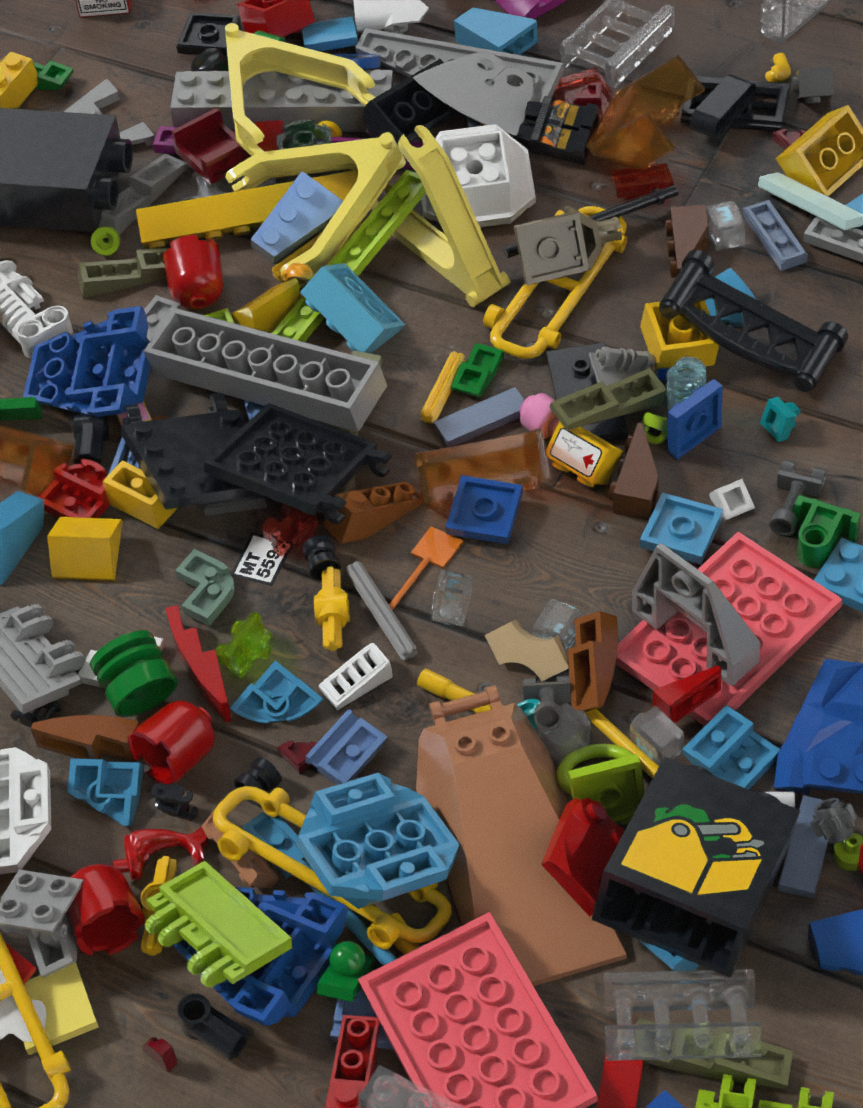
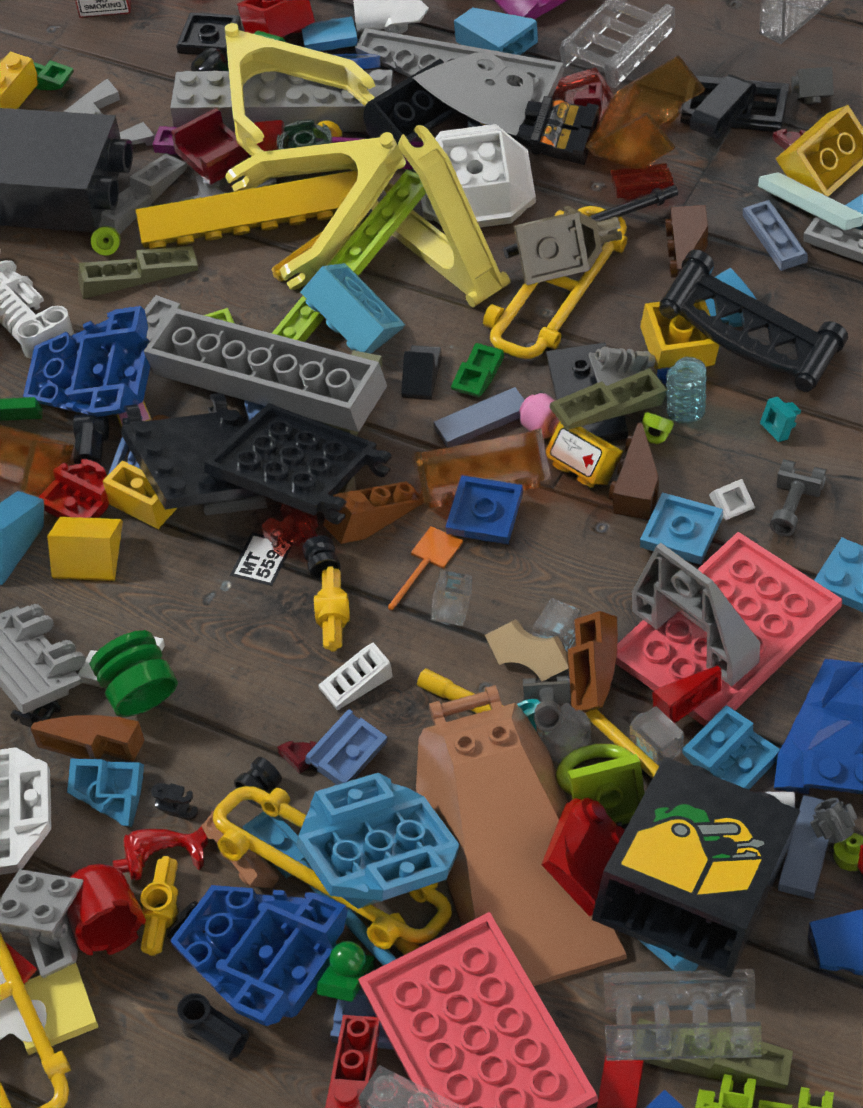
red cylinder [127,700,215,785] -> none
dark red tile [142,1037,177,1073] -> none
lime hinge [145,861,292,988] -> none
red cylinder [163,235,224,310] -> none
red slope [165,605,232,722] -> none
sand green plate [175,549,235,626] -> none
clear neon green hips [215,612,273,679] -> none
dark azure brick [229,660,324,724] -> none
yellow slope [231,277,301,333] -> none
light blue wedge [251,171,343,264] -> none
light orange animal [281,263,315,284] -> none
light grey axle [346,561,417,661] -> none
yellow axle [420,351,465,424] -> none
blue plate [668,379,723,460] -> none
clear brick [706,200,745,251] -> none
yellow arm [765,53,791,83] -> none
green pin [794,495,861,568] -> none
none -> black slope [401,345,442,400]

